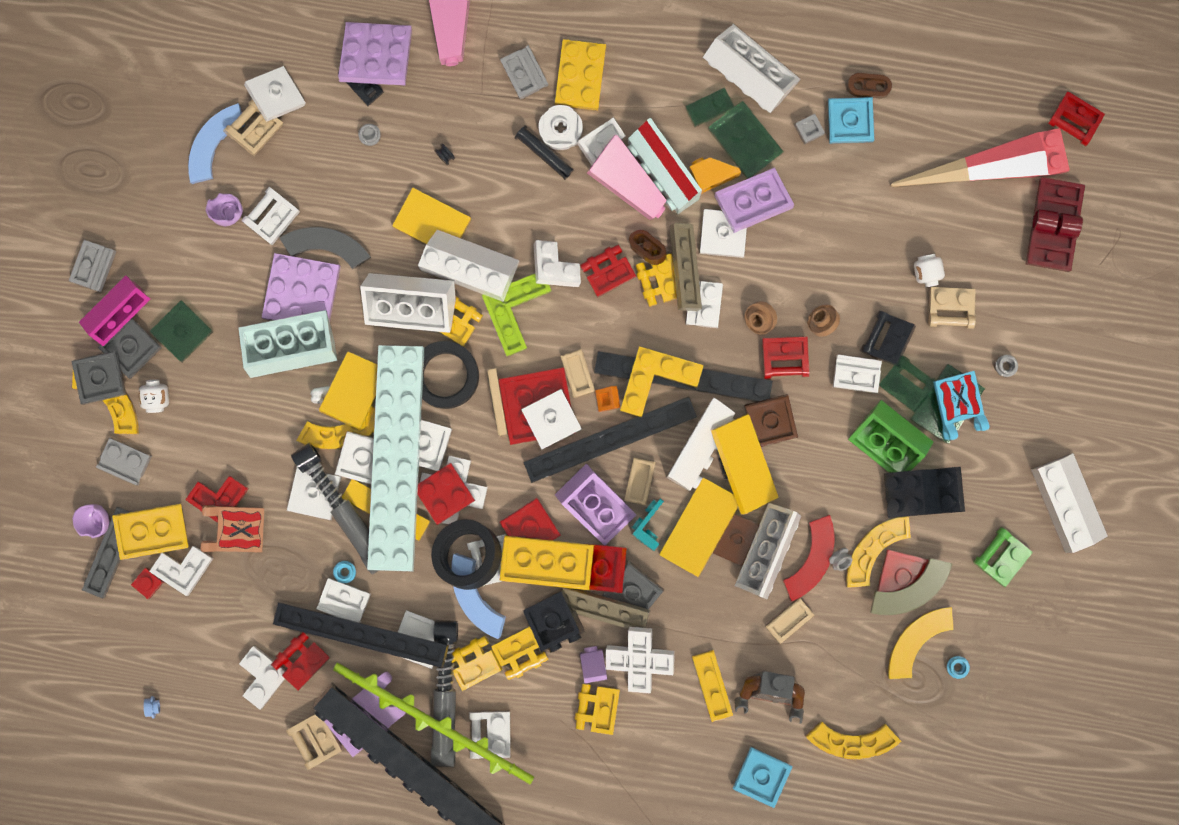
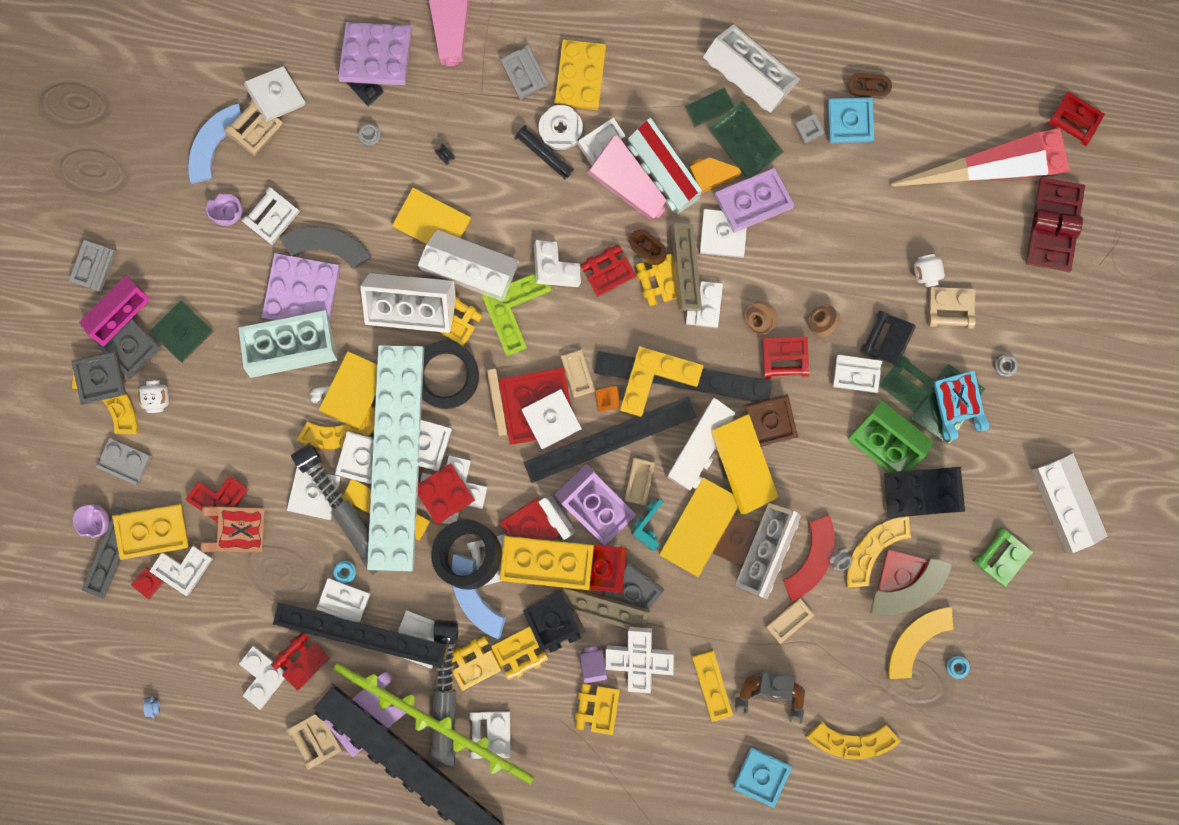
none -> white plate [539,496,576,540]

